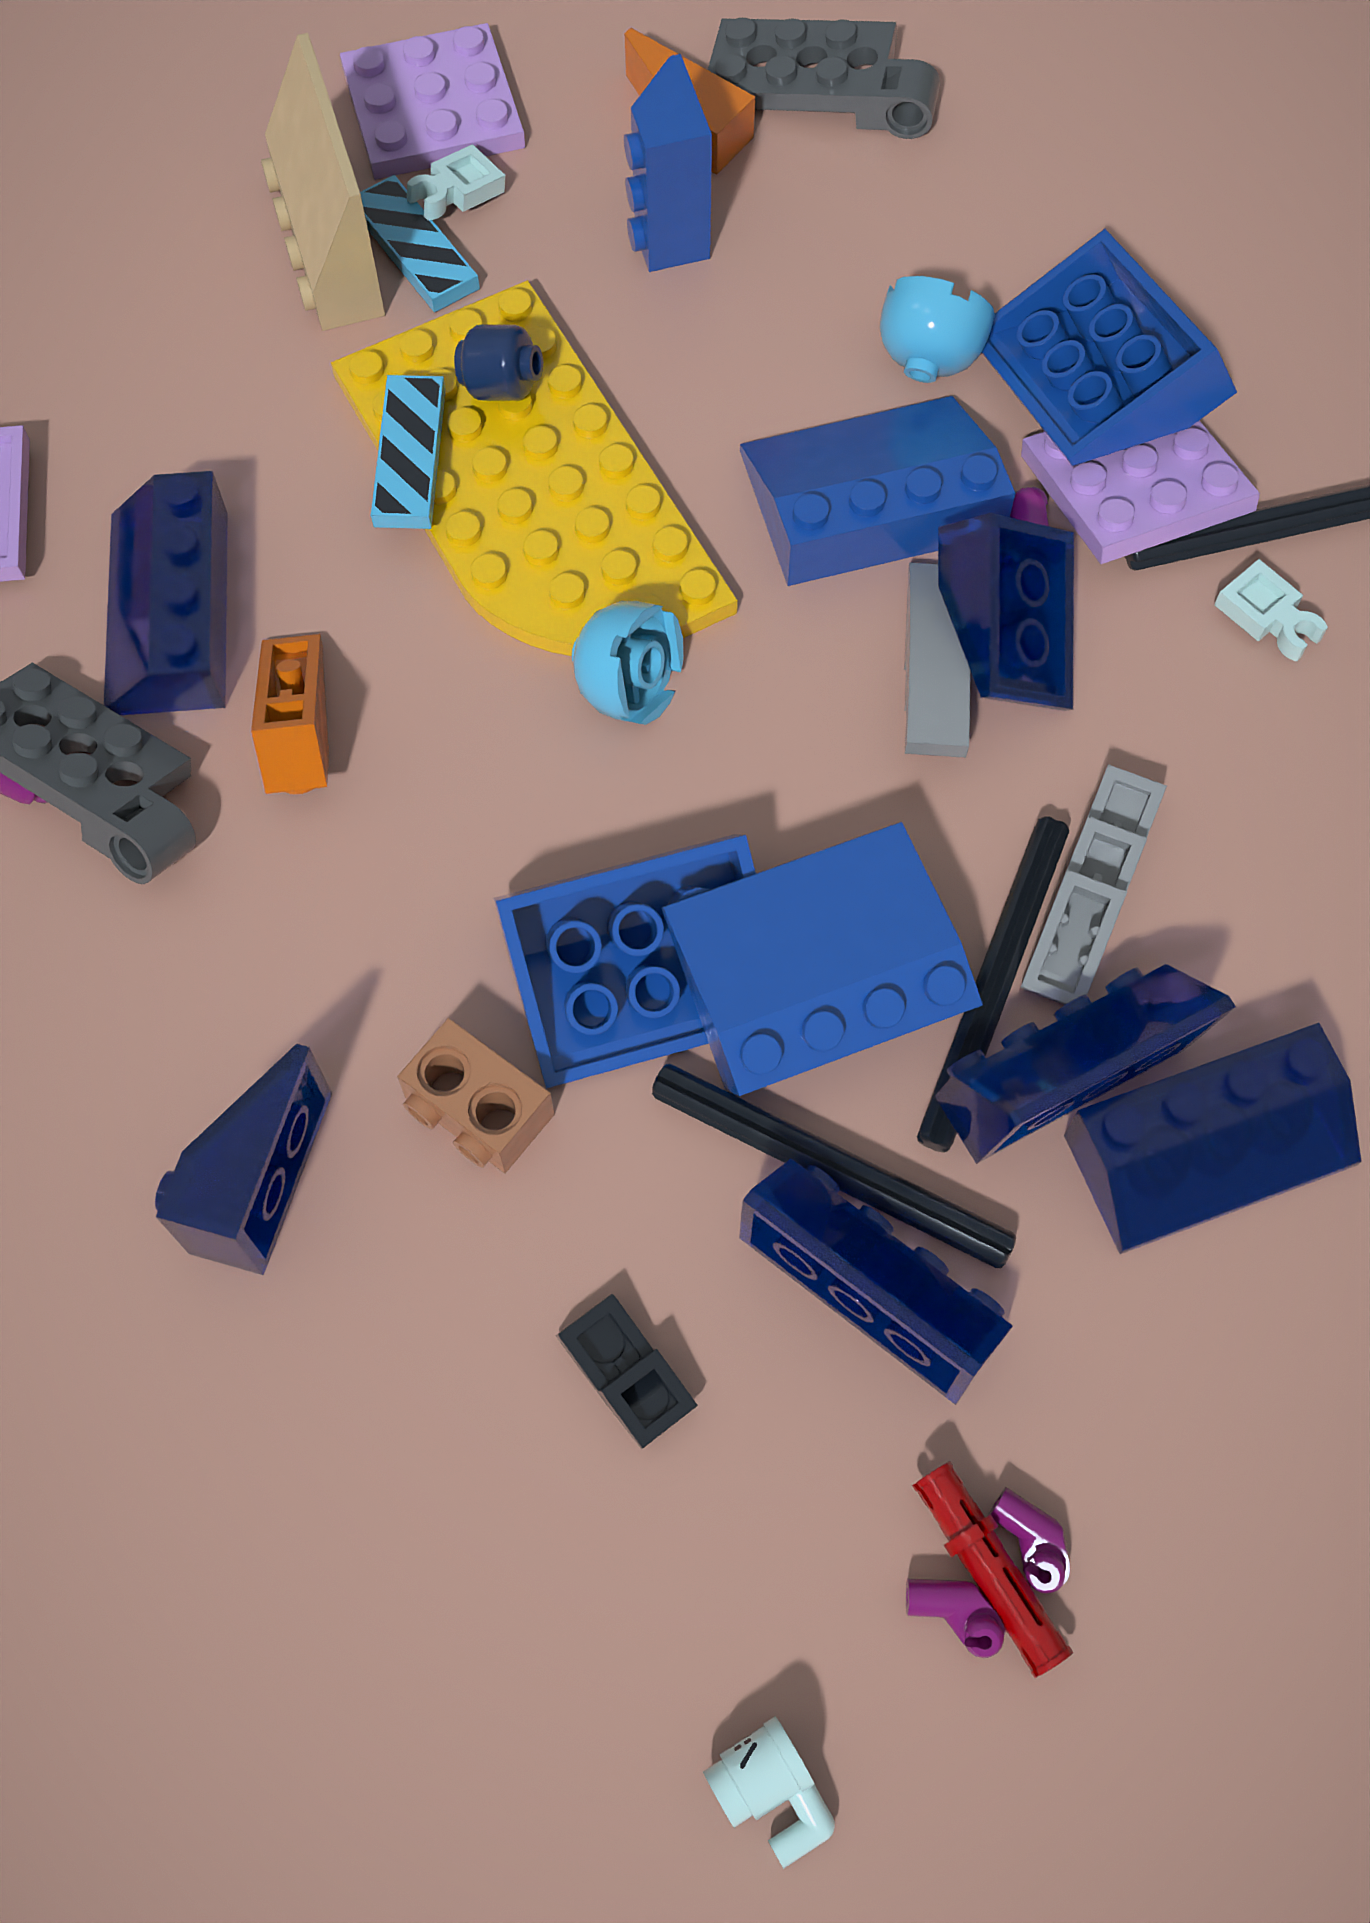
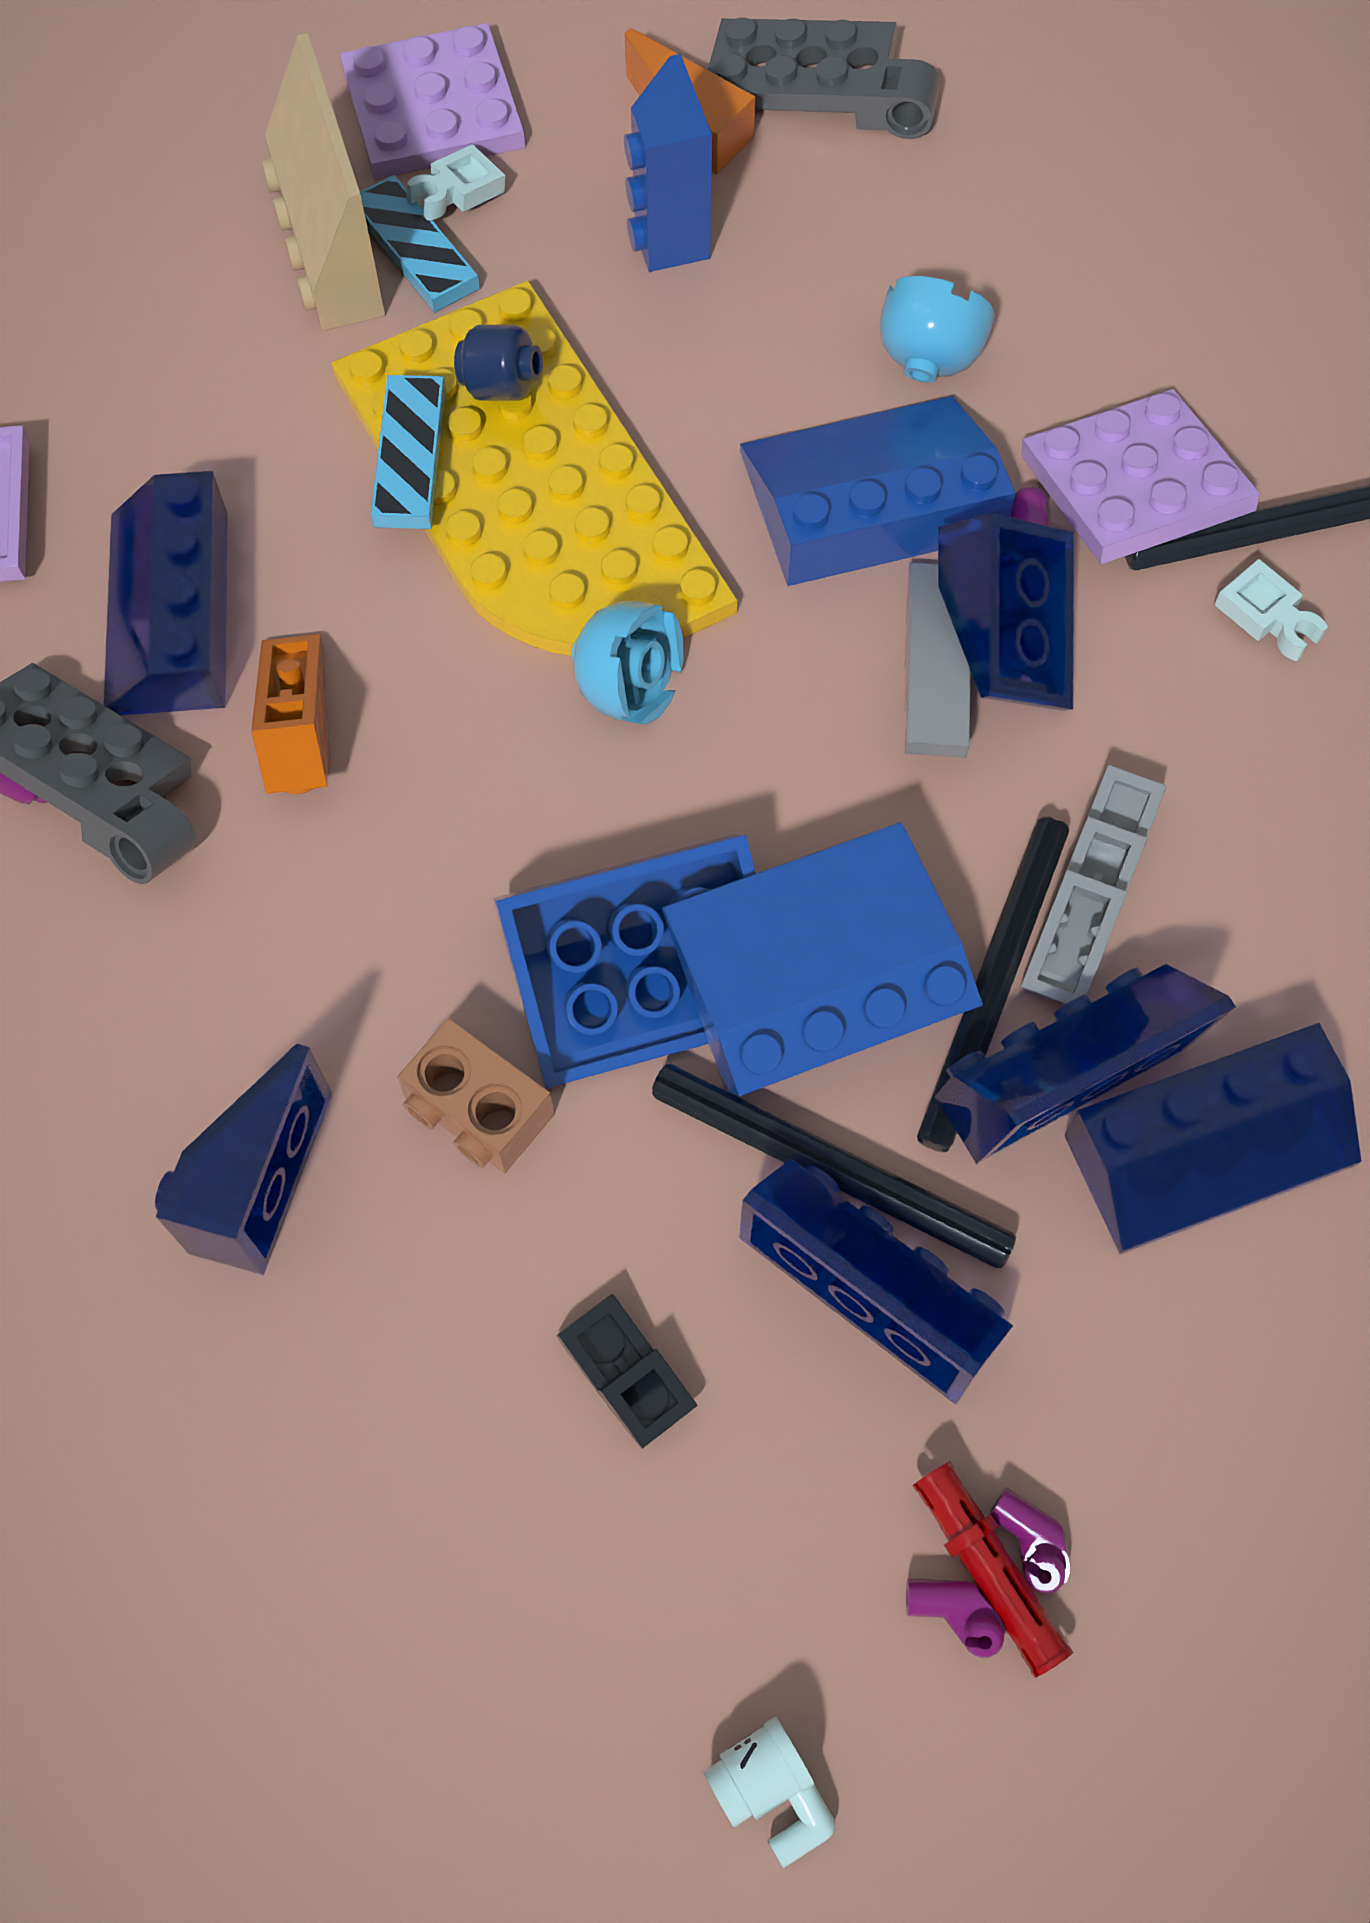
blue slope [981,229,1237,466] -> none

